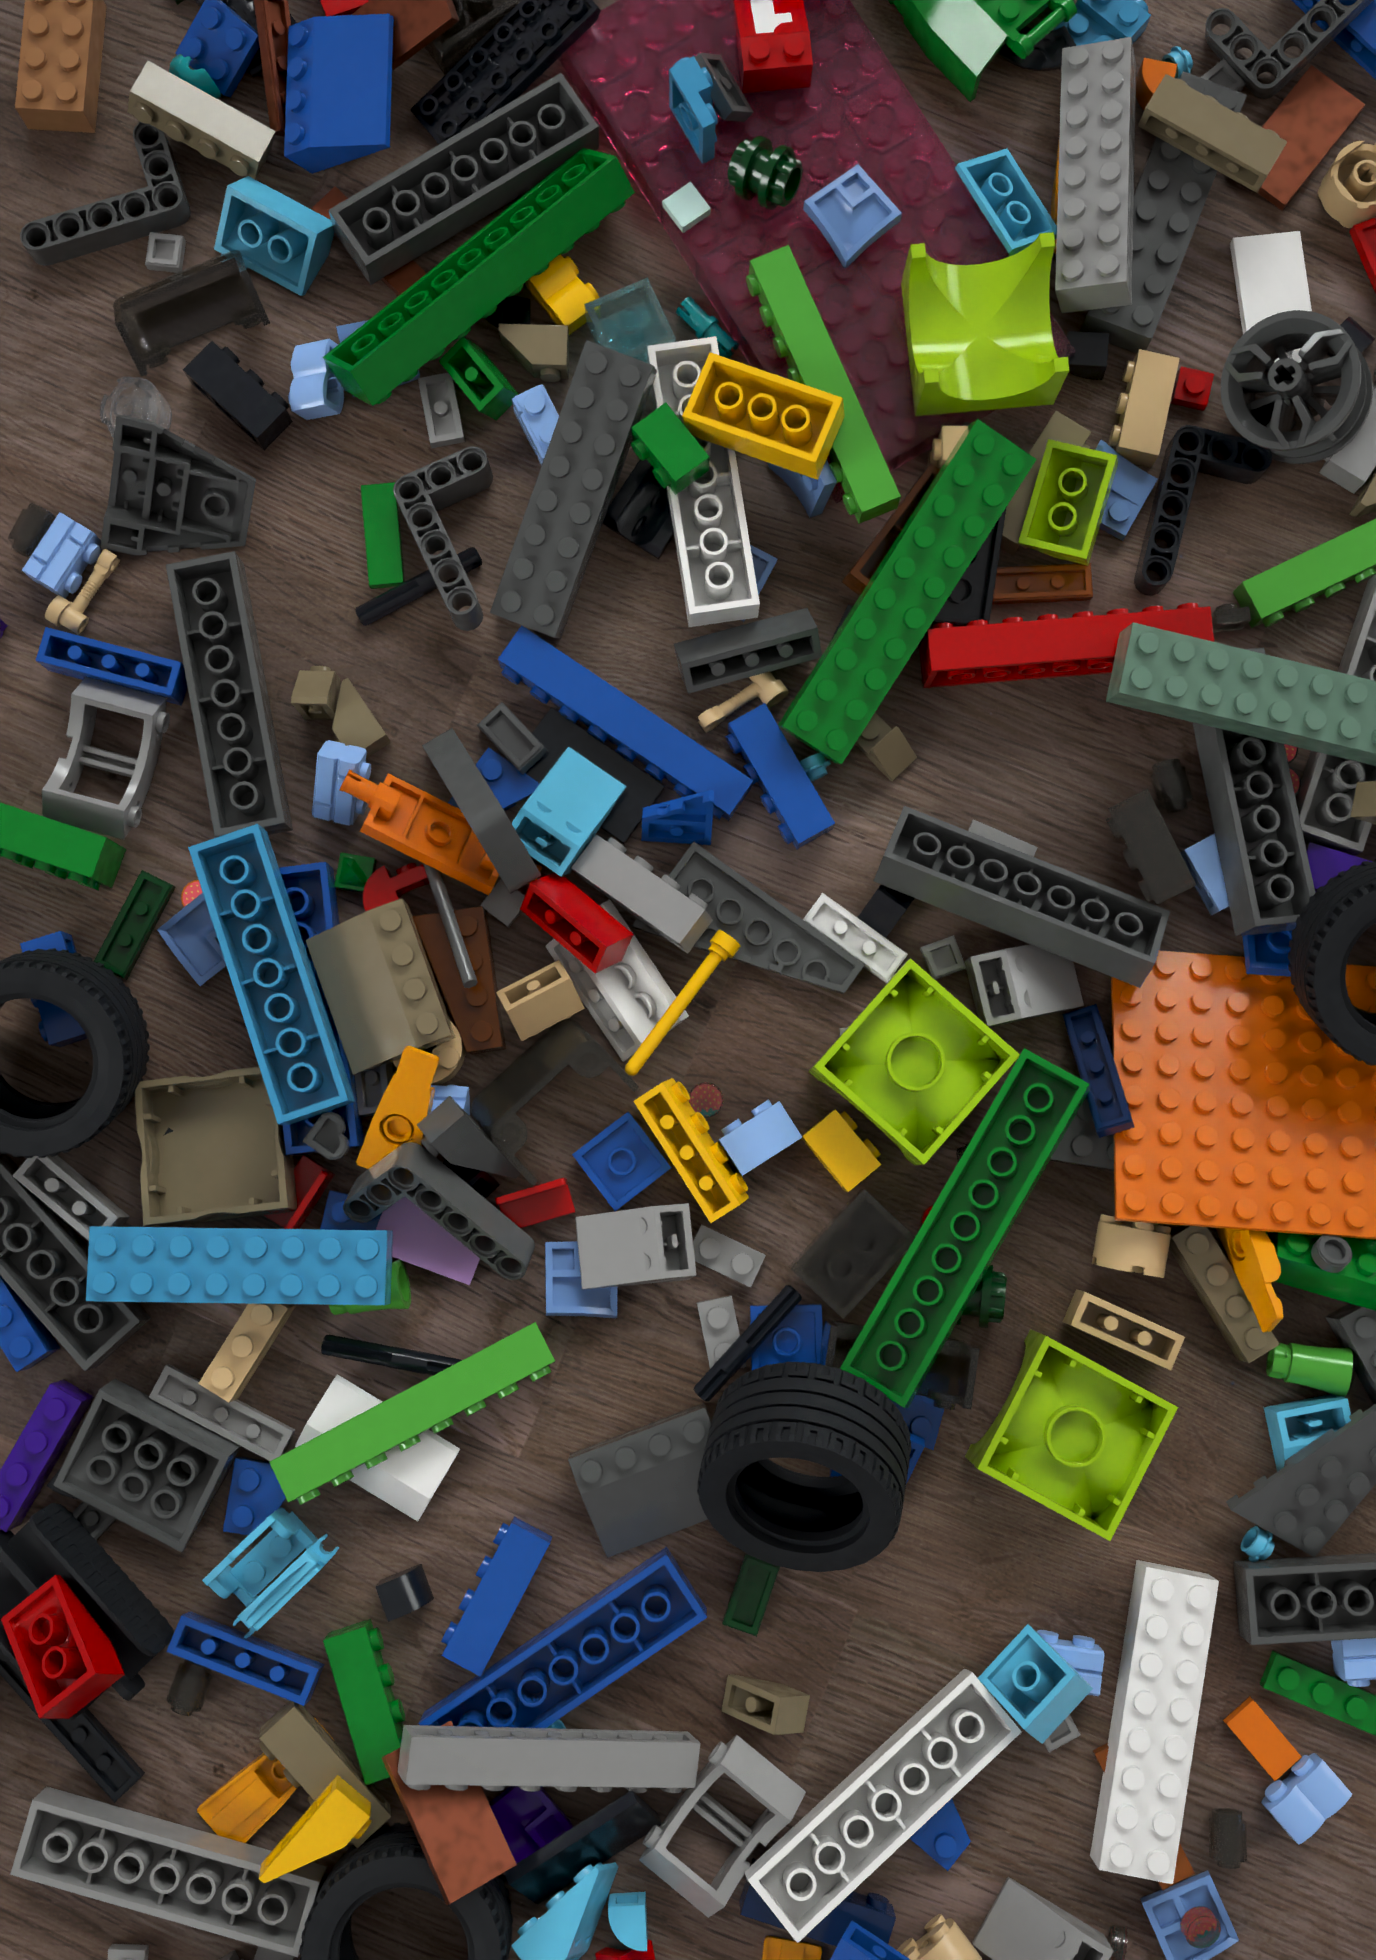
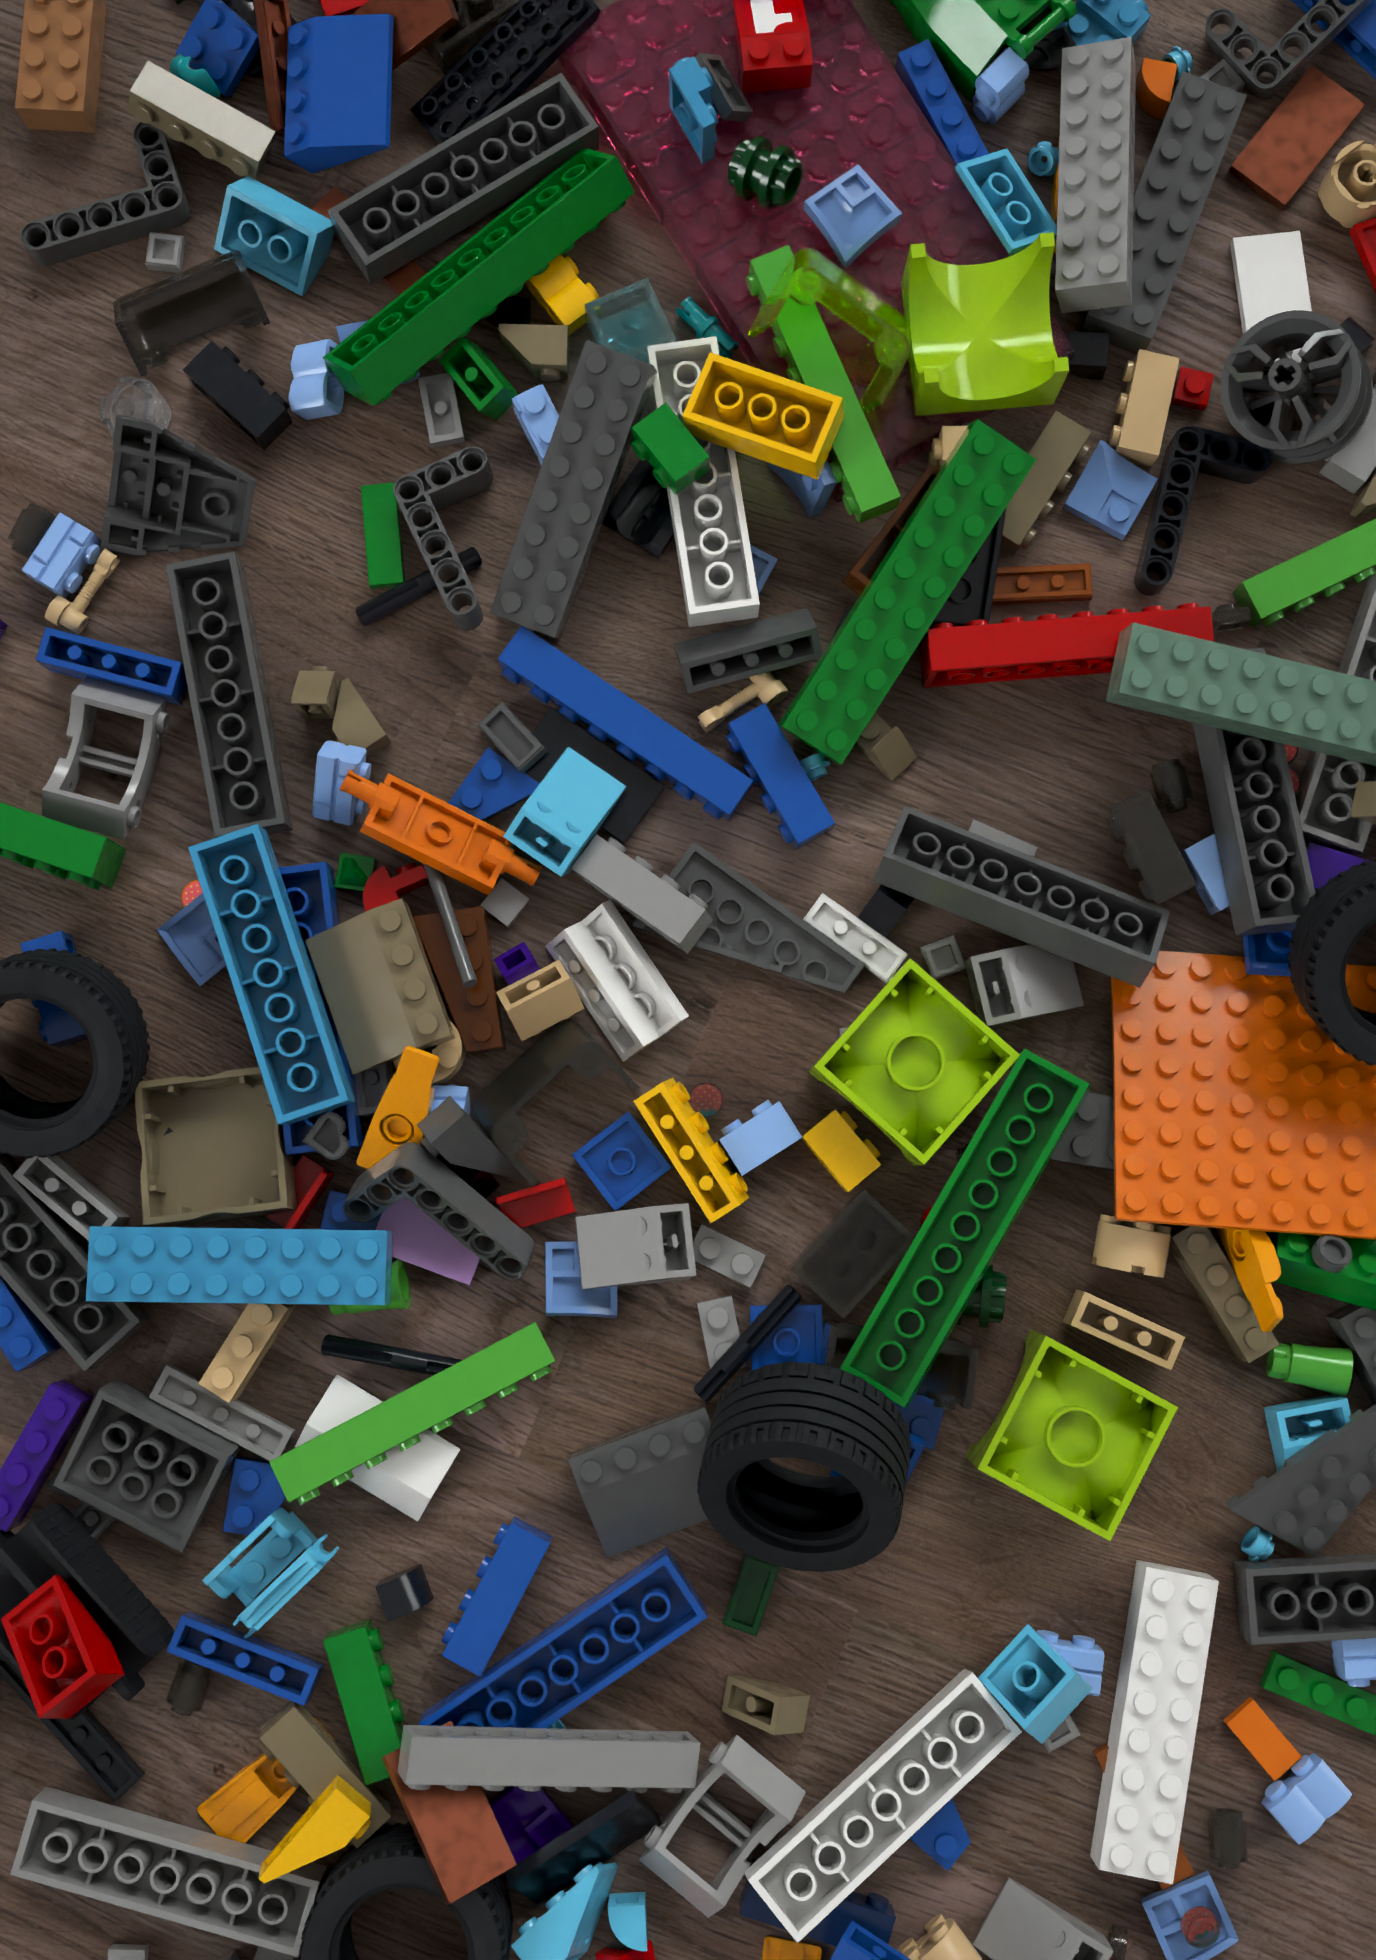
dark green tile [94,870,176,980] -> none
dark grey beam [422,728,541,894] -> none
red brick [520,872,634,974] -> none
yellow piece [625,930,741,1076] -> none
blue wing [641,790,714,845] -> none
light aqua tile [662,181,711,233] -> none
lime slope [1018,439,1118,566] -> none
dark blue tile [1062,1004,1135,1138] -> none
dark tan brick [1138,74,1287,193] -> none
none -> dark purple brick [494,942,540,985]
none -> clear neon green windscreen [748,248,910,413]
none -> blue brick [894,39,989,190]
none -> light blue brick [972,47,1029,125]
none -> medium azure plate [1028,141,1059,176]

